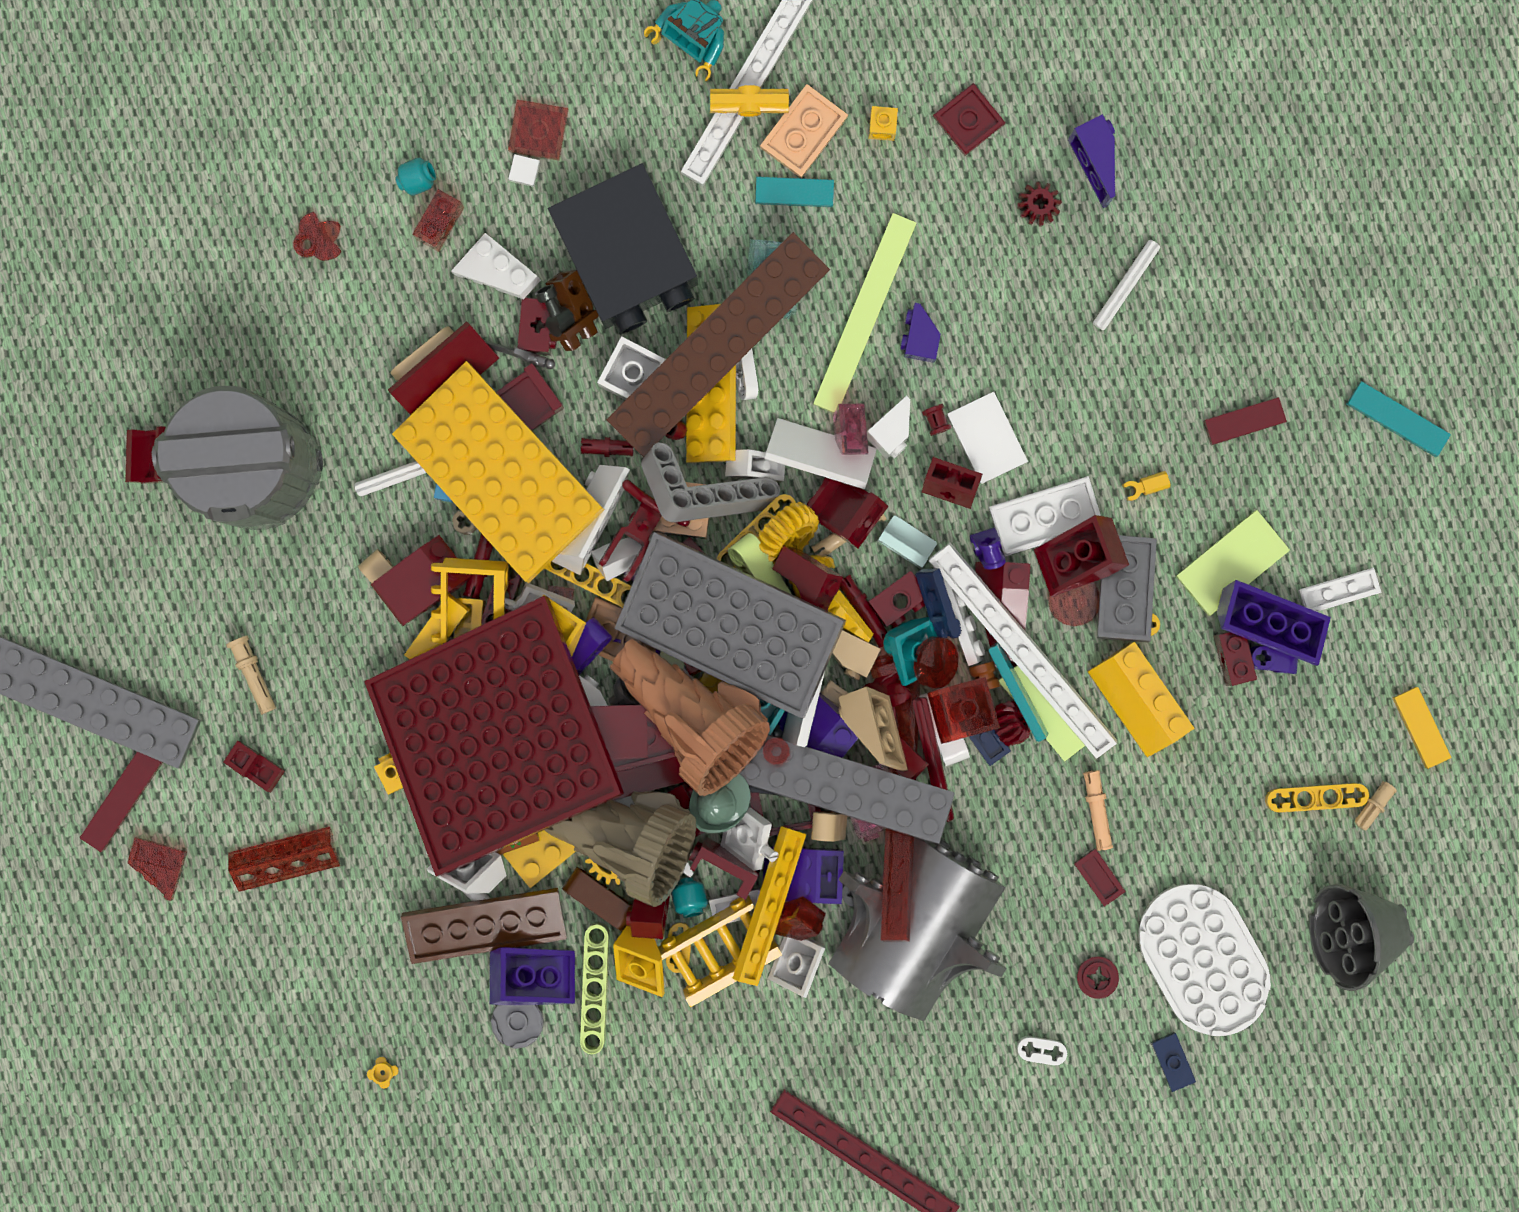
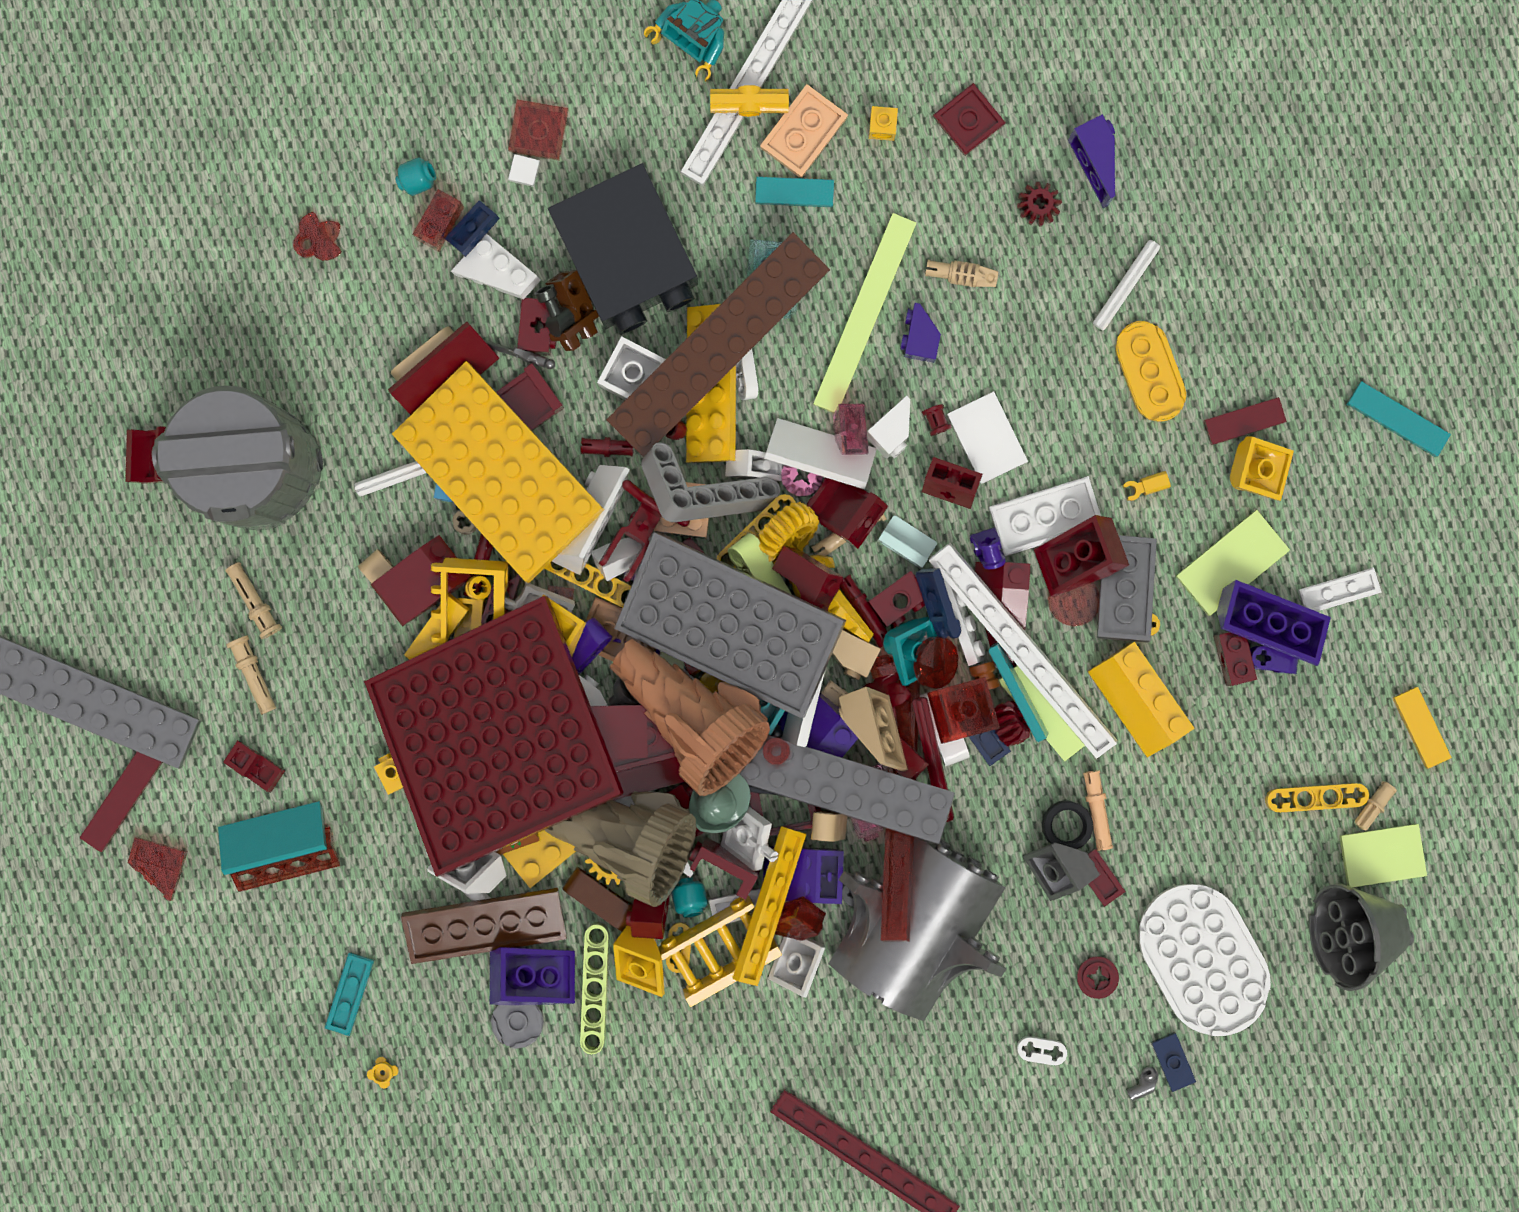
none -> teal tile [218,801,327,875]
none -> tan pin [225,562,282,639]
none -> teal tile [325,952,375,1036]
none -> dark blue plate [445,200,500,257]
none -> yellow bush [465,576,491,600]
none -> bright pink gear [781,465,823,496]
none -> tan hinge [925,260,998,288]
none -> flat silver slope [1023,843,1100,901]
none -> black tyre [1042,800,1093,849]
none -> yellow tile [1115,321,1186,422]
none -> flat silver arm [1127,1067,1158,1102]
none -> yellow slope [1230,436,1294,501]
none -> yellowish green tile [1339,824,1427,887]

